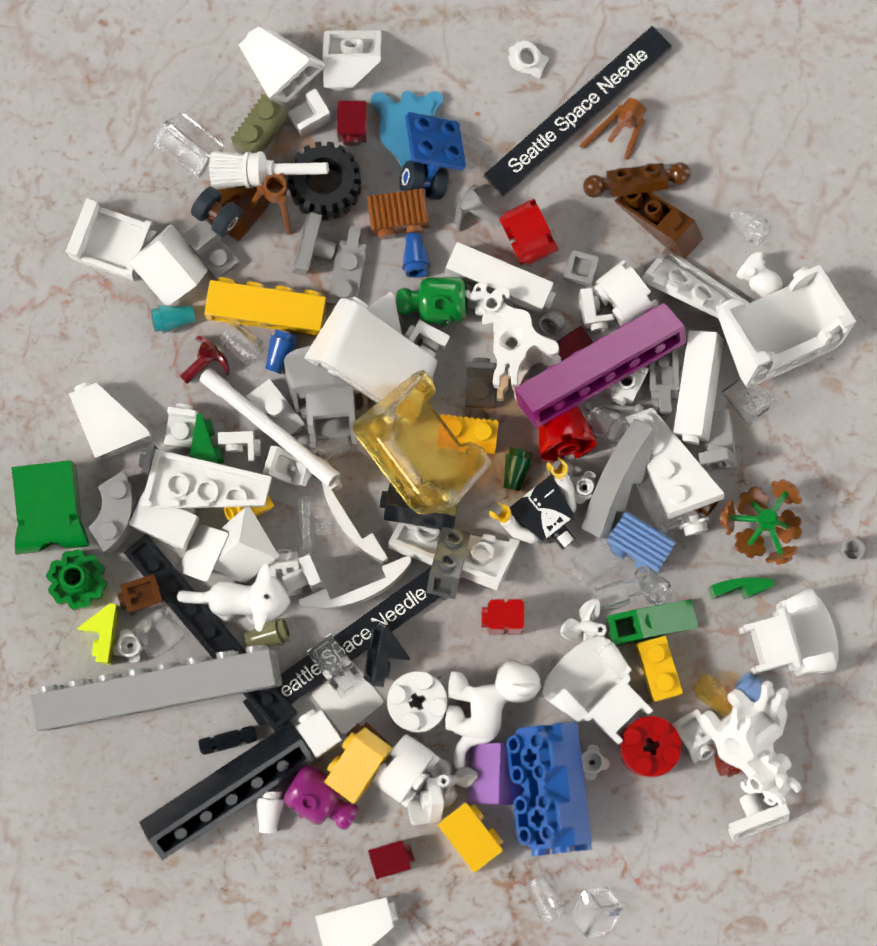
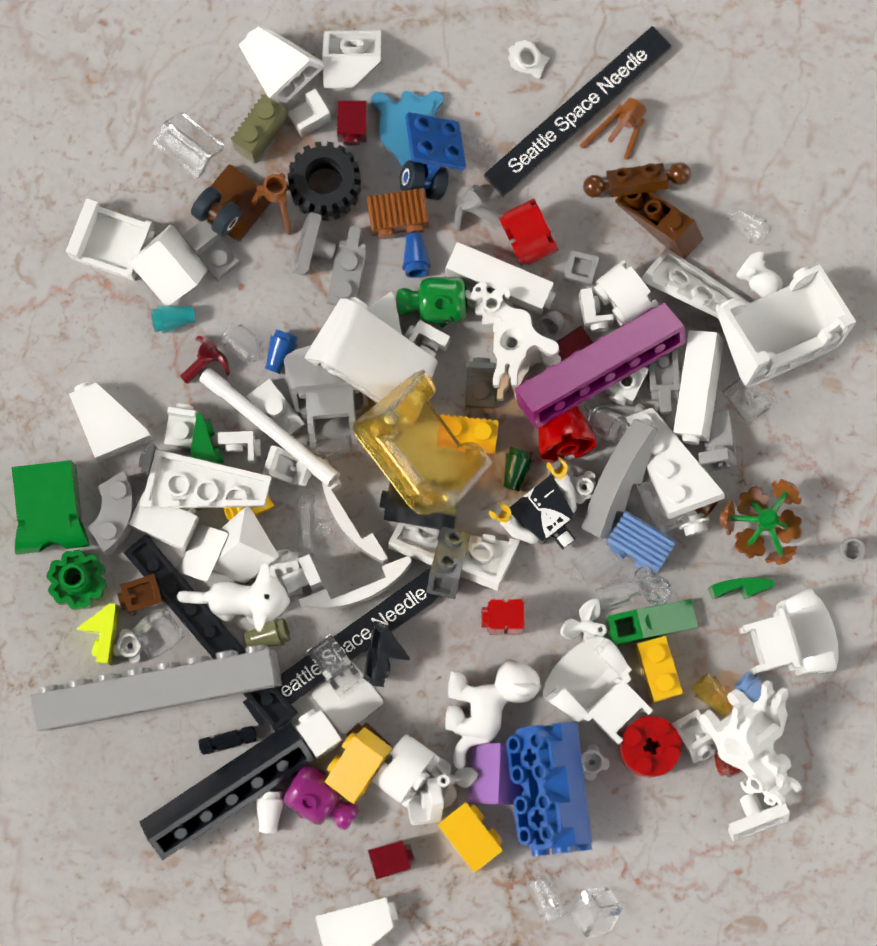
yellow brick [204,277,327,336] -> none
white piece [209,151,329,190] -> none
white brick [387,672,447,734] -> none

